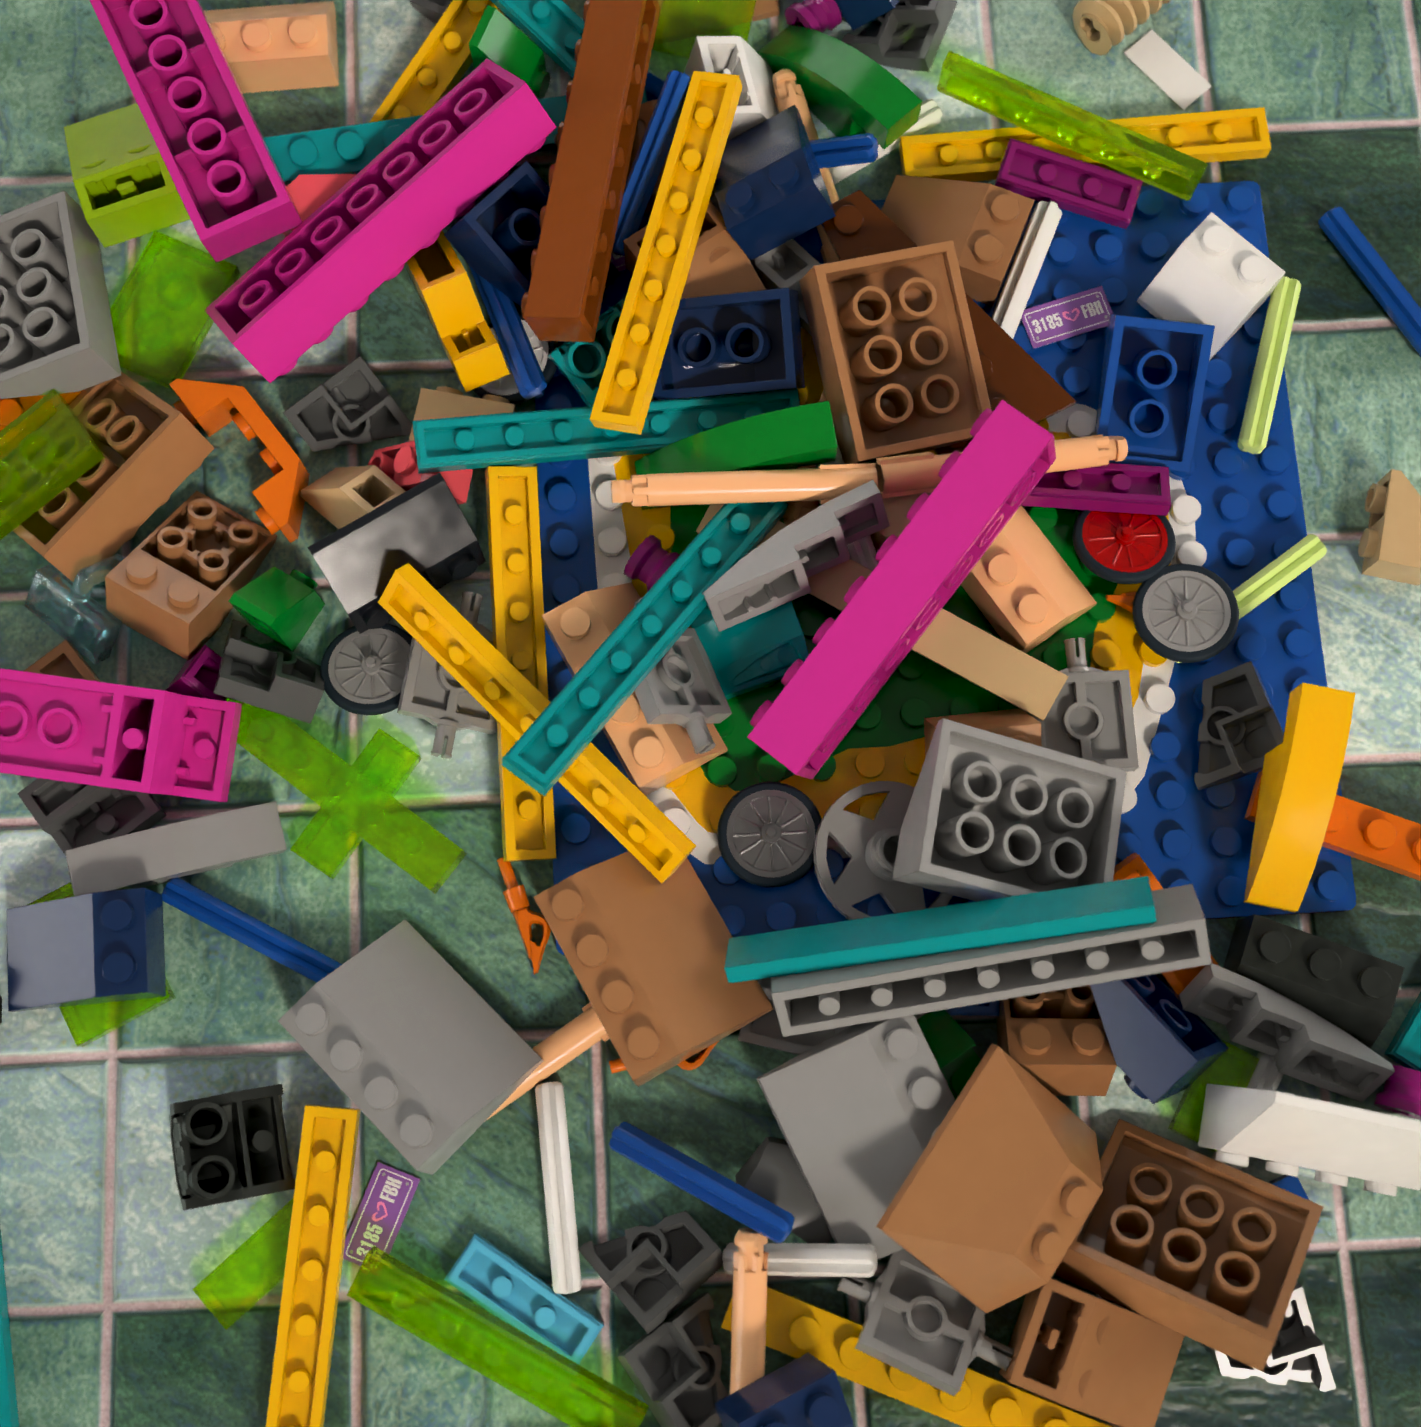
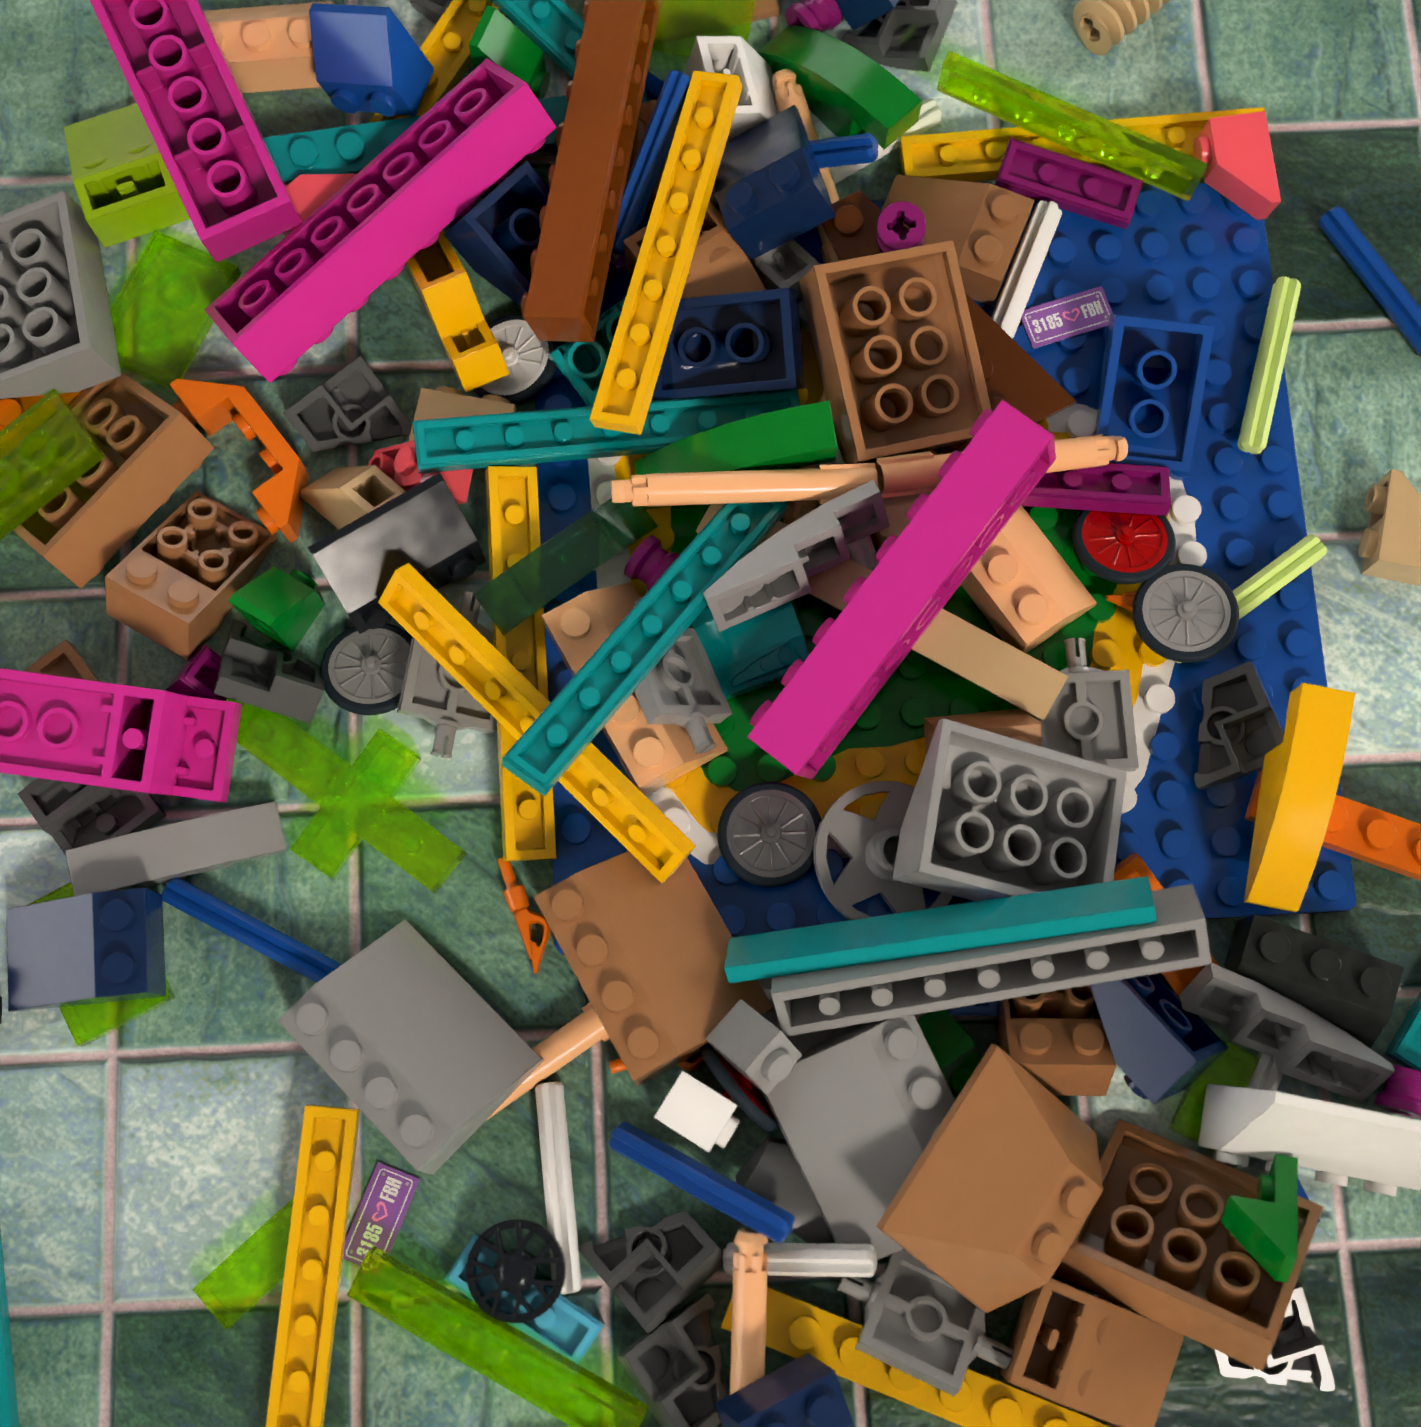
clear light blue plate [24,554,125,665] -> none
pearl dark grey slope [170,1084,295,1211] -> none
blue axle [468,264,547,400] -> none
white sticker [1123,29,1212,110] -> none
white slope [1137,212,1286,361] -> none
none -> blue slope [309,3,435,117]
none -> black wheel [466,1219,566,1323]
none -> clear green slope [474,499,658,635]
none -> white piece [654,1071,740,1152]
none -> black wheel [700,1043,778,1131]
none -> light grey brick [705,999,802,1095]
none -> magenta wheel [876,201,926,253]
none -> coral slope [1193,111,1281,220]
none -> green slope [1221,1154,1298,1283]

